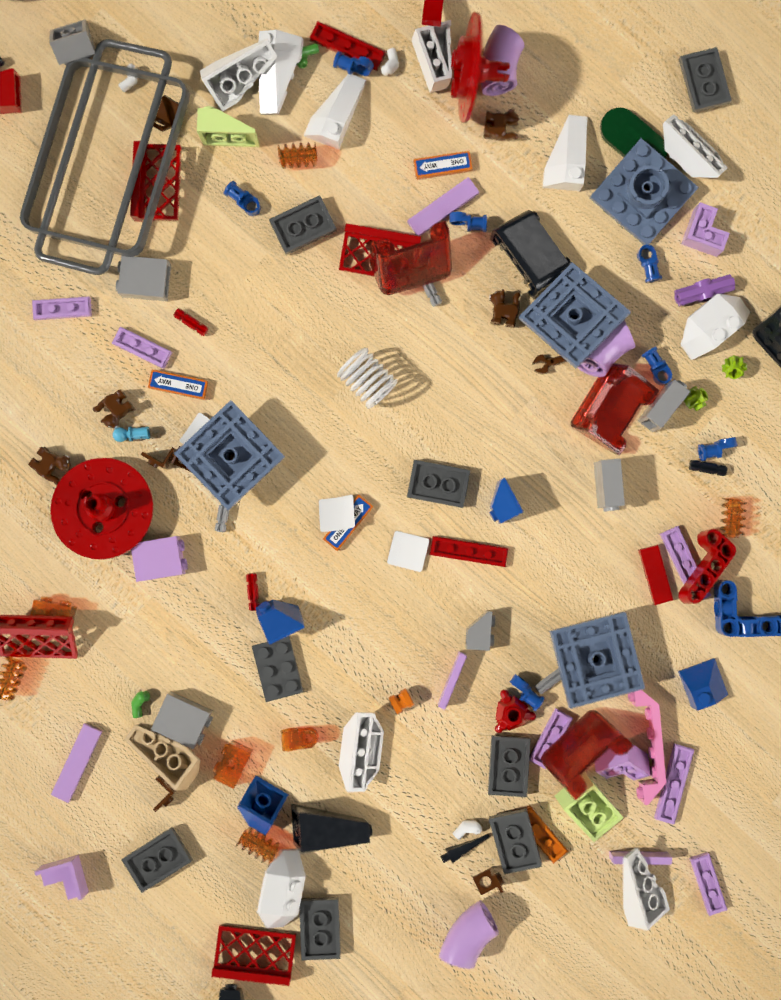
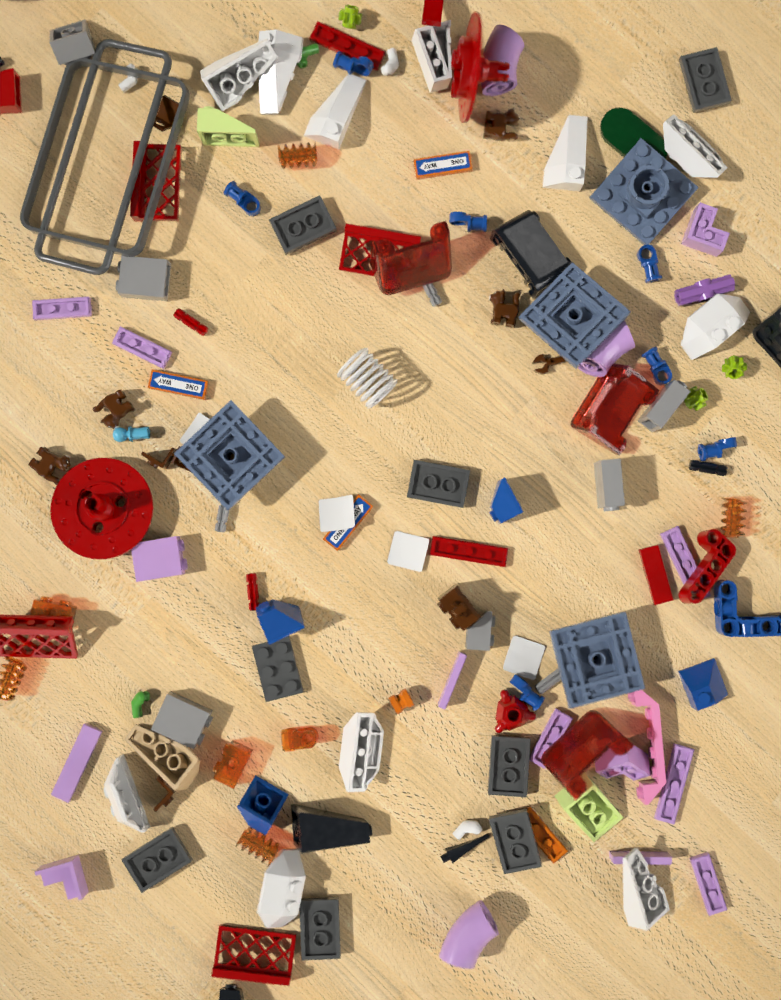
lavender tile [407,177,479,236] -> none
reddish brown bracket [472,867,504,895] -> none
none -> white wedge [104,754,150,833]
none -> lime gear [338,5,363,29]
none -> reddish brown hinge [437,584,481,631]
none -> white sticker [503,636,545,680]

